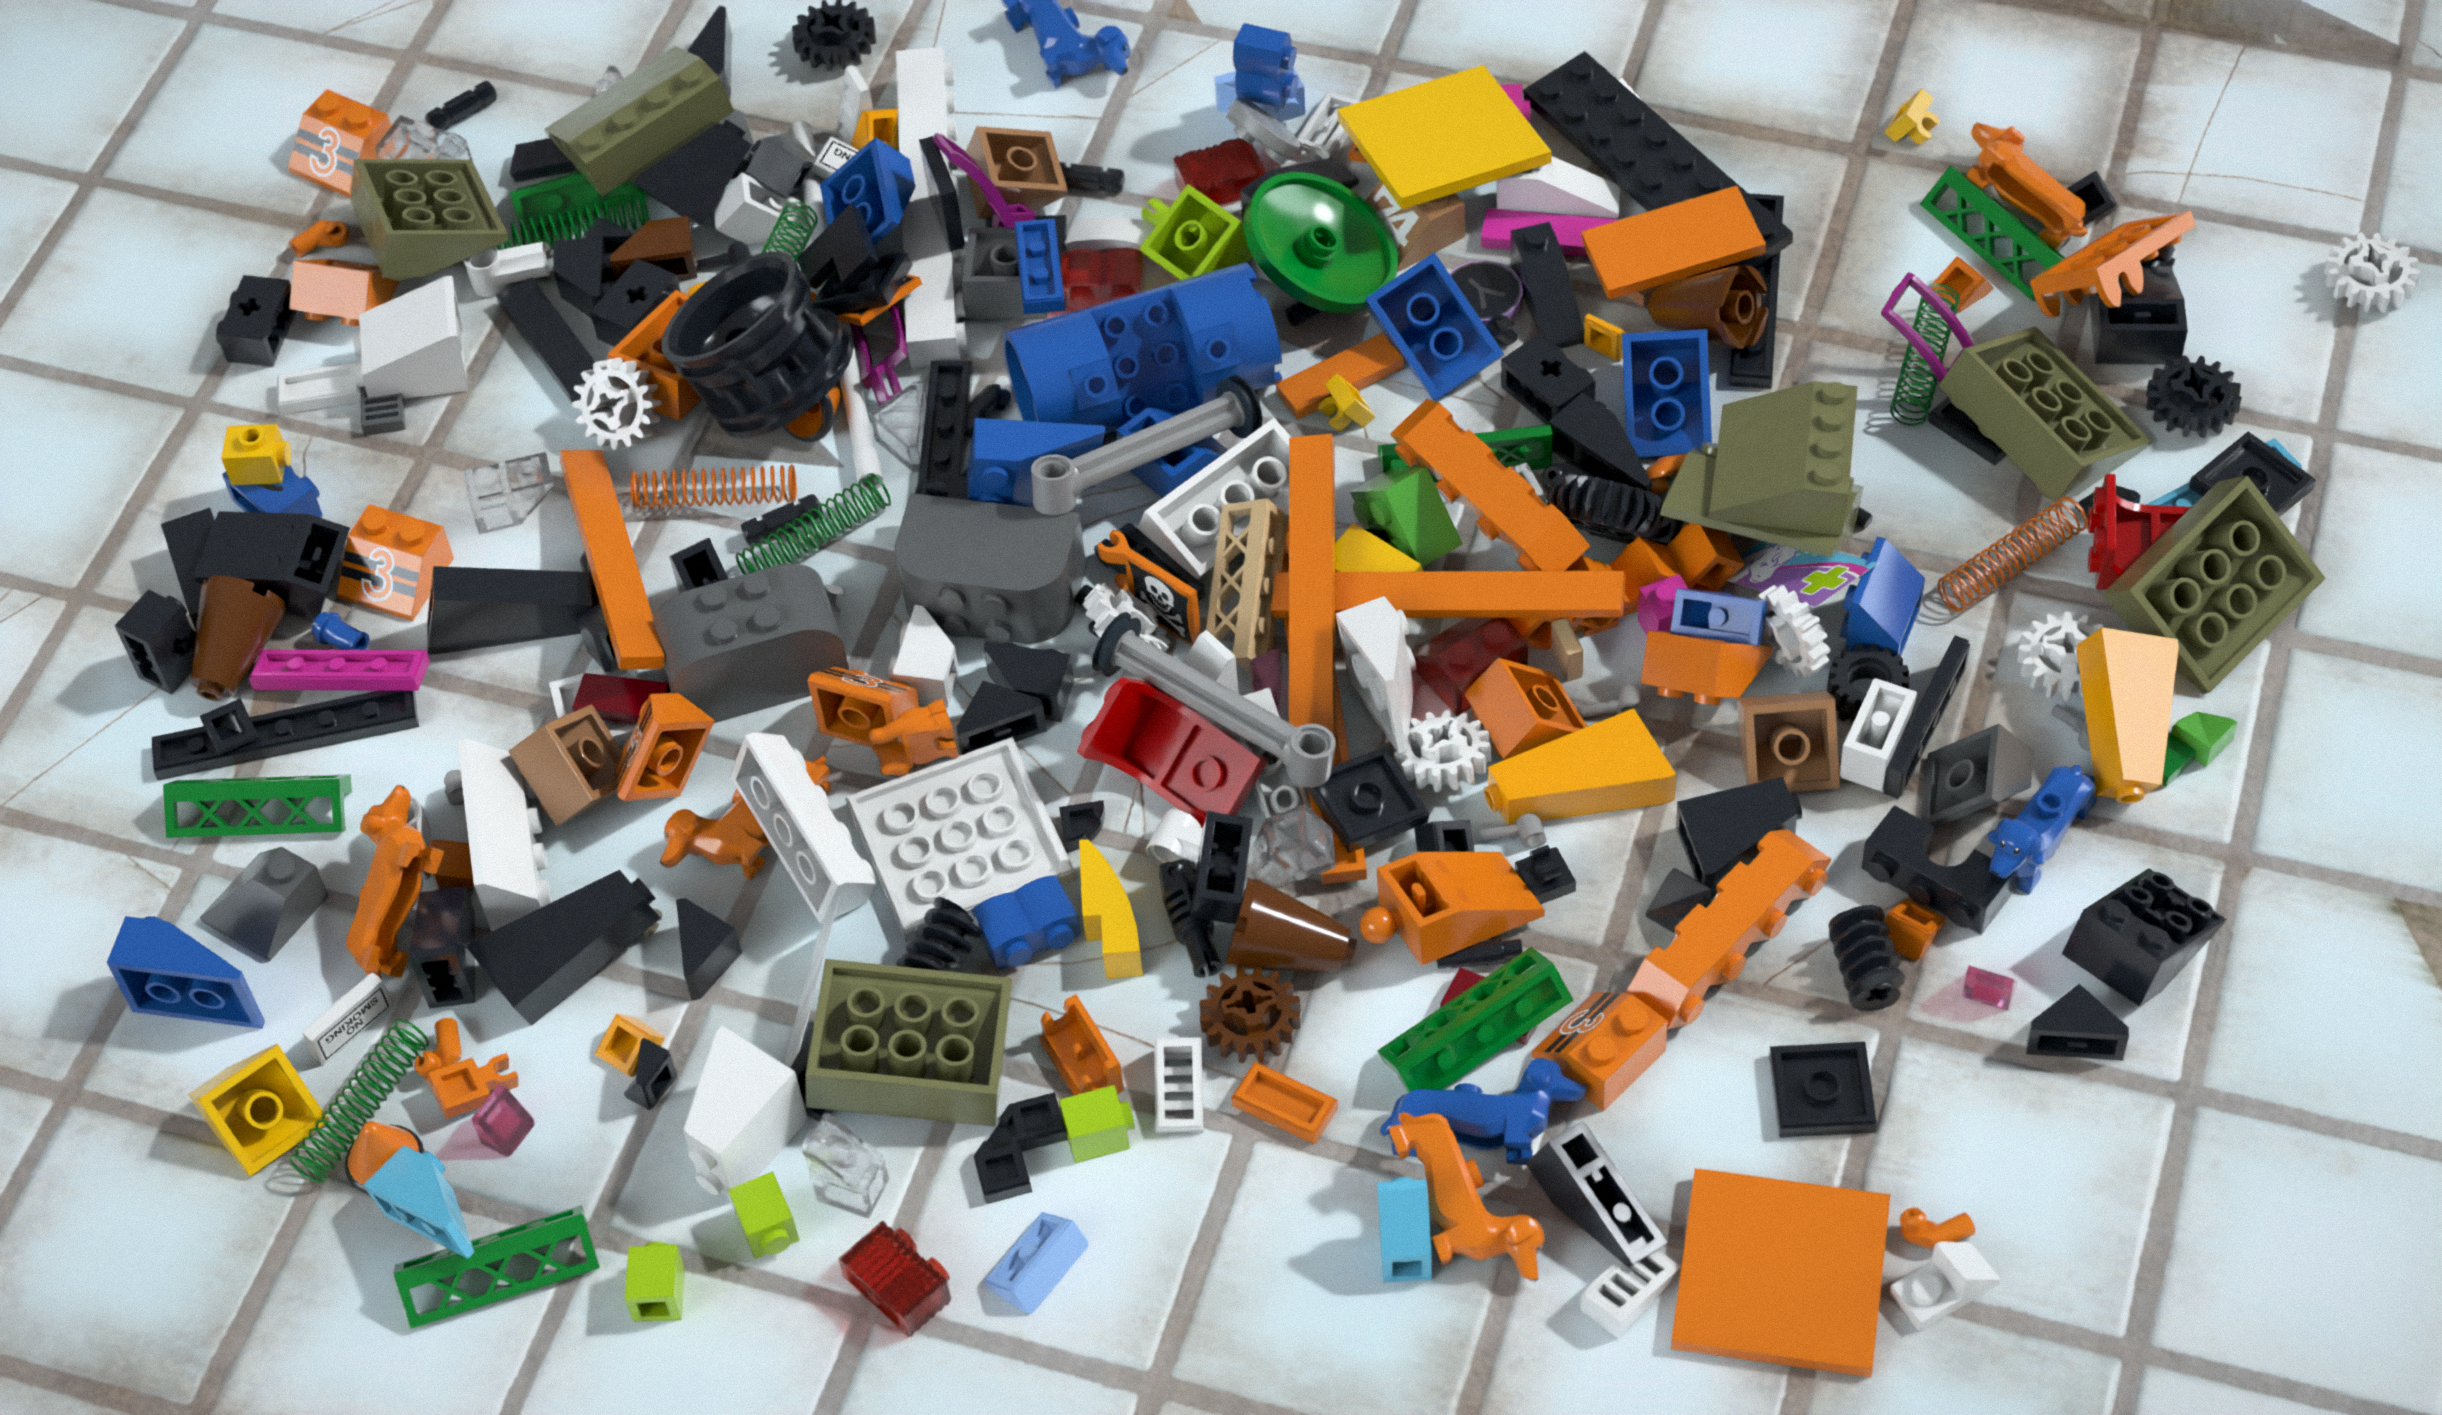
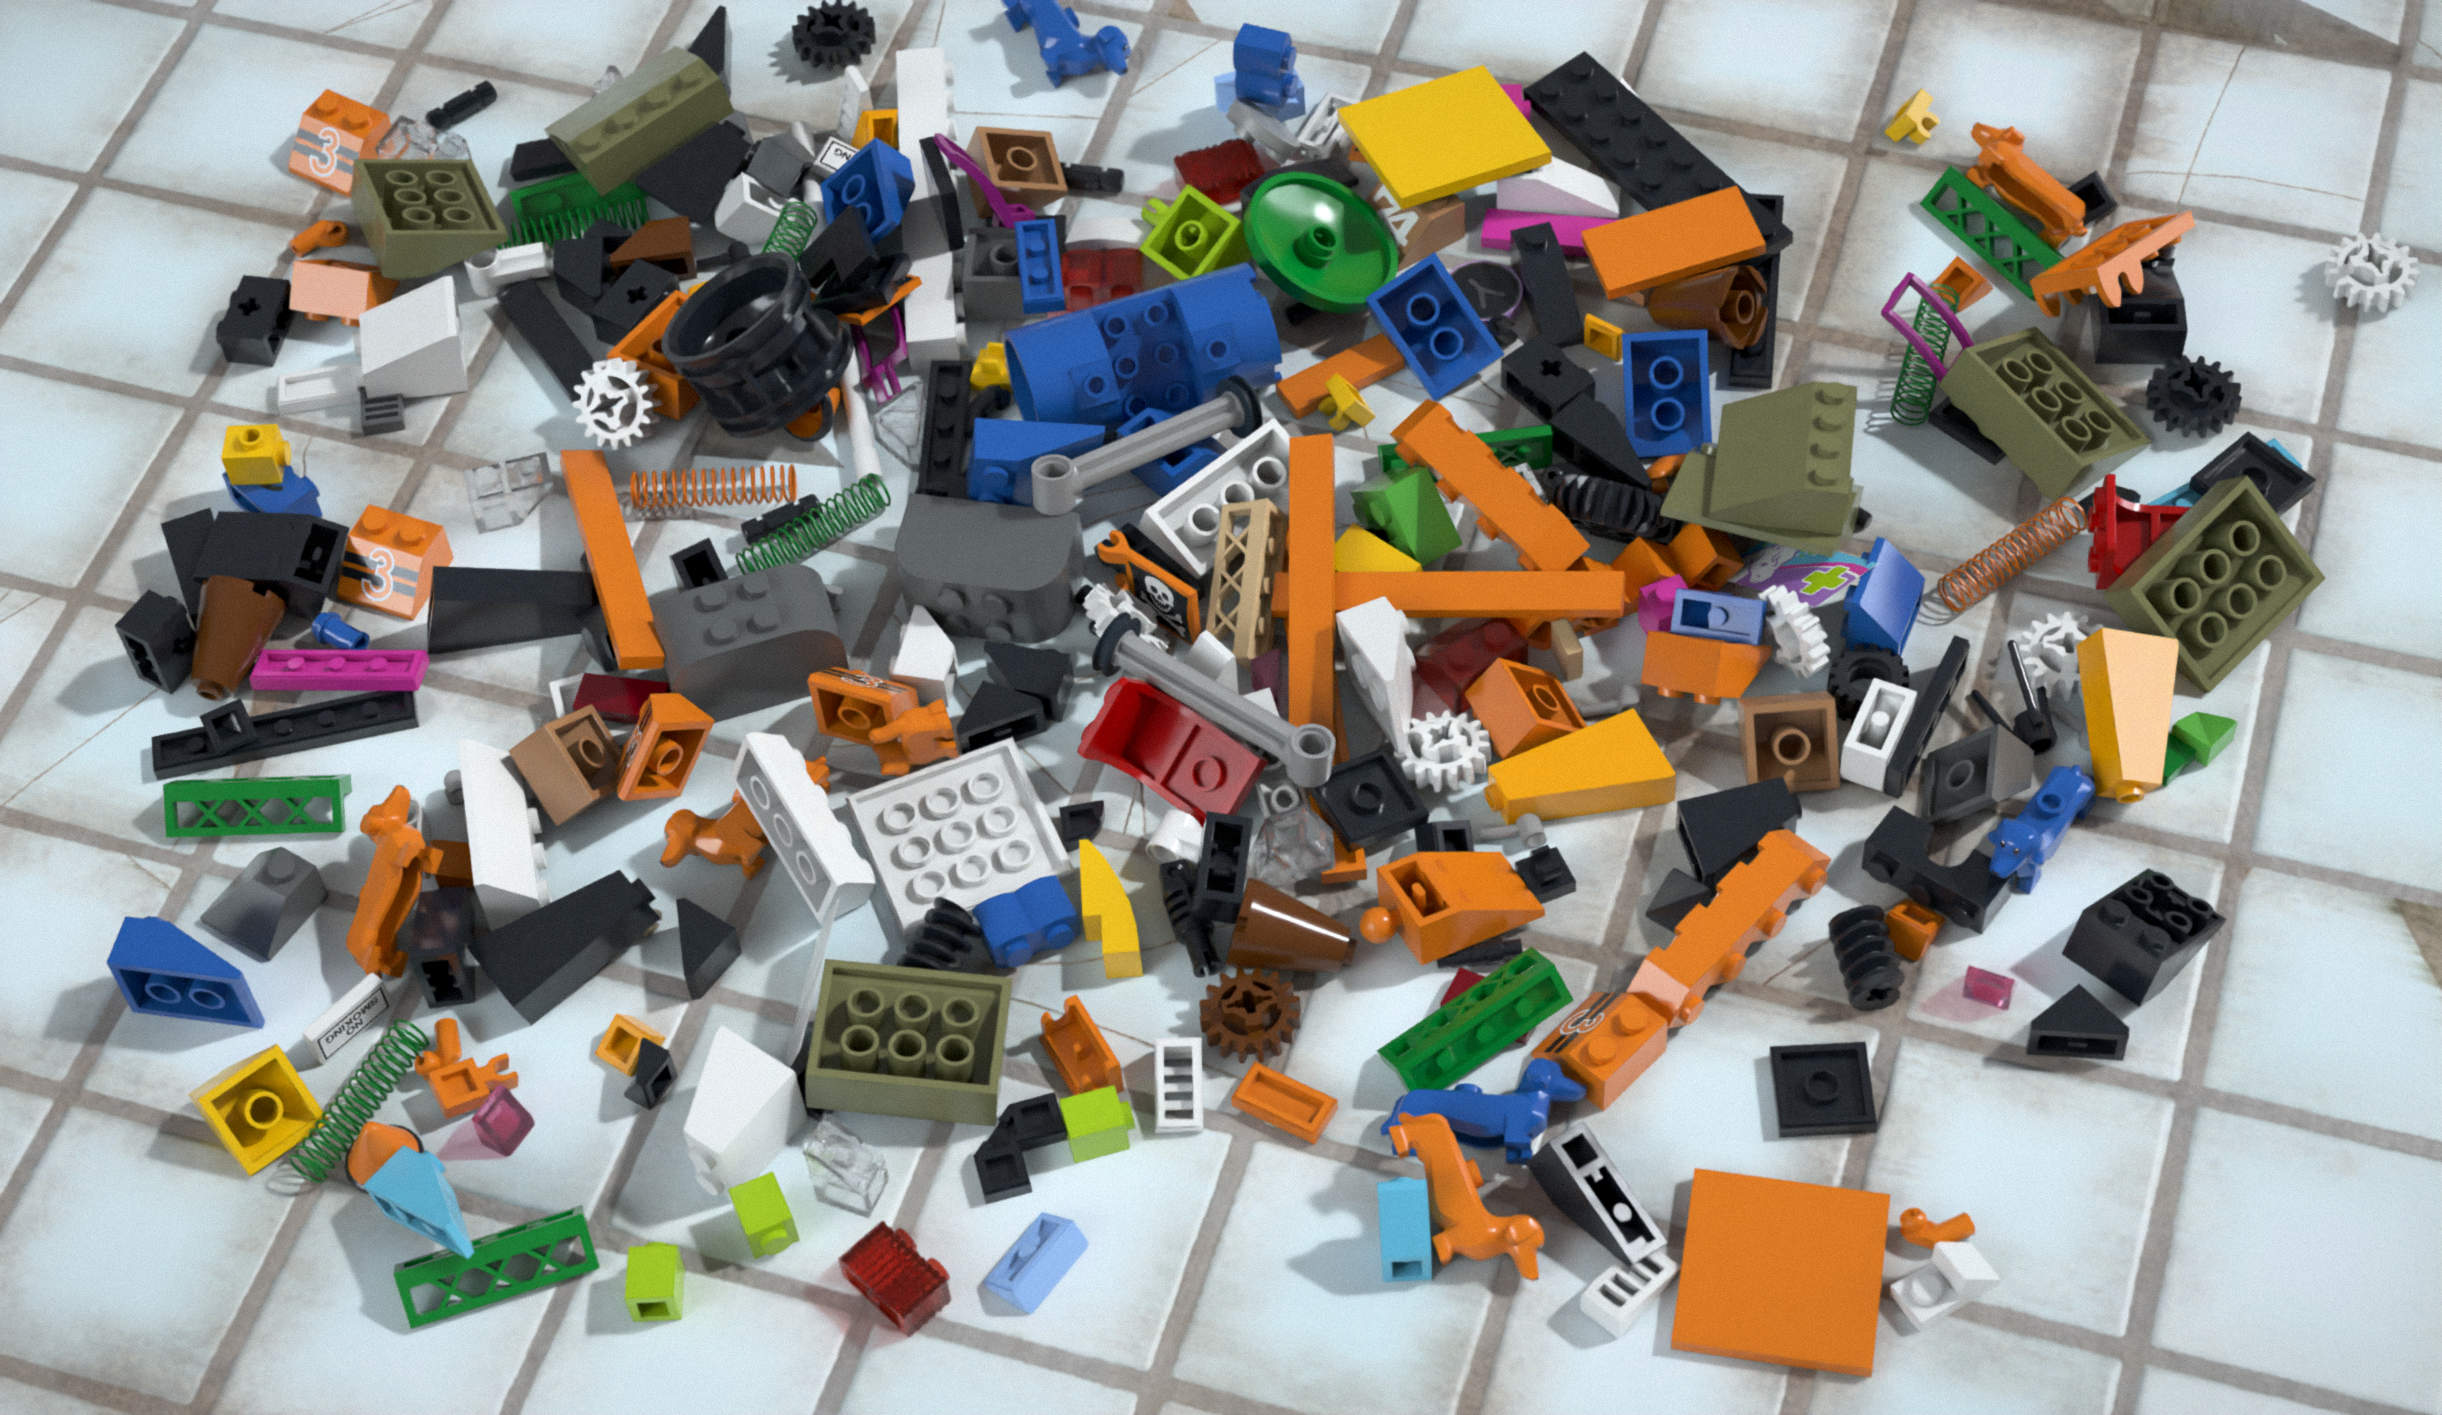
none -> yellow tile [970,342,1012,395]
none -> black plant [1971,640,2058,756]

